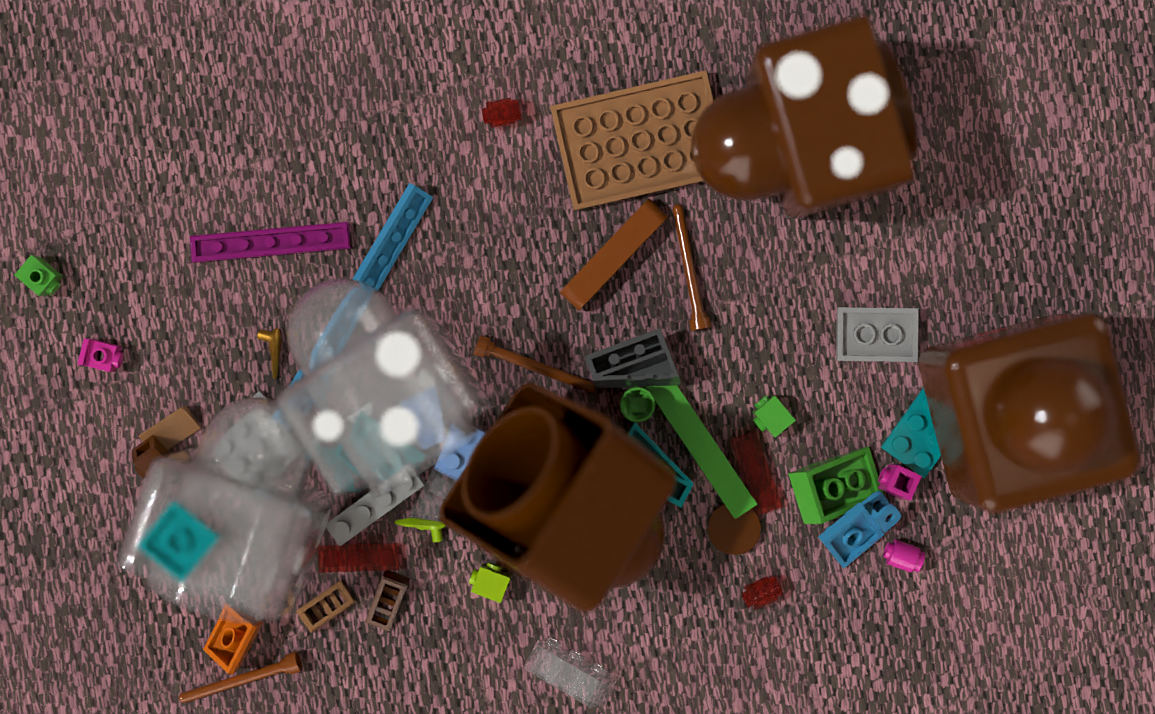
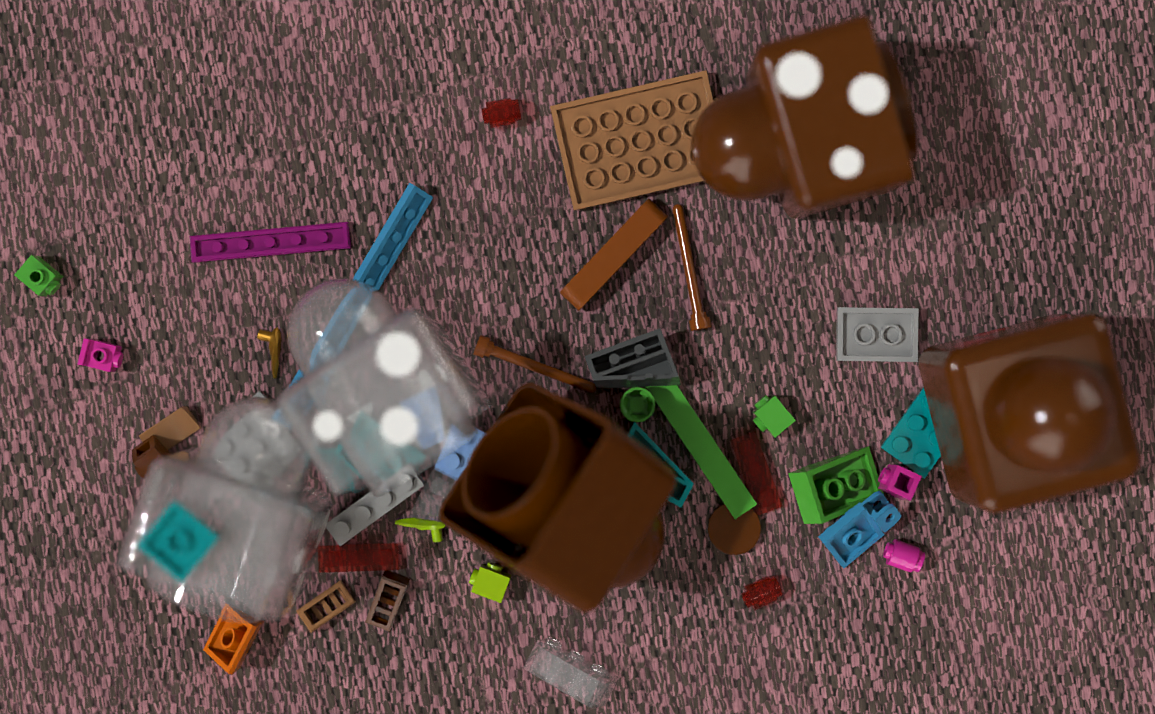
dark orange piece [179,651,303,703] -> none

